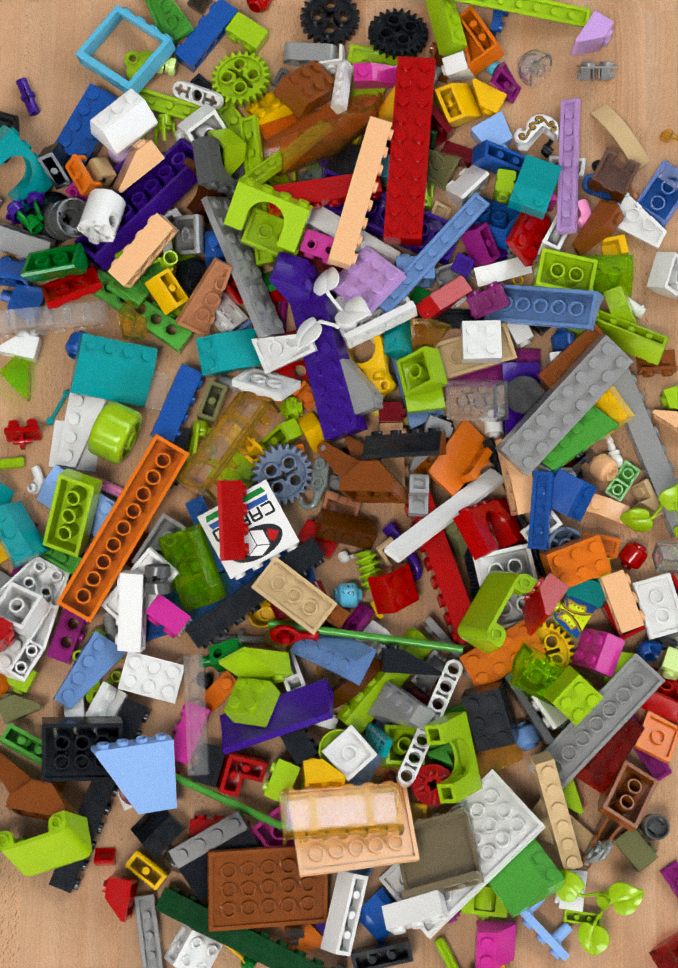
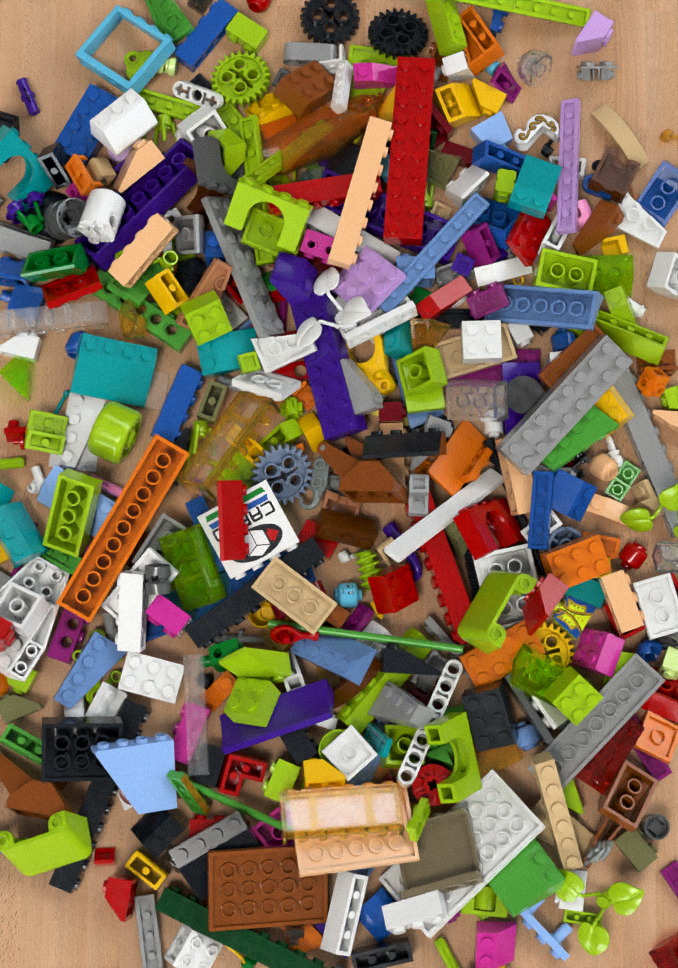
none -> lime slope [24,409,69,455]
none -> bright green plate [166,770,211,816]
none -> lime brick [179,289,232,346]
none -> lime tile [237,351,261,375]
none -> lime plate [406,797,431,842]
none -> orange brick [636,366,671,398]

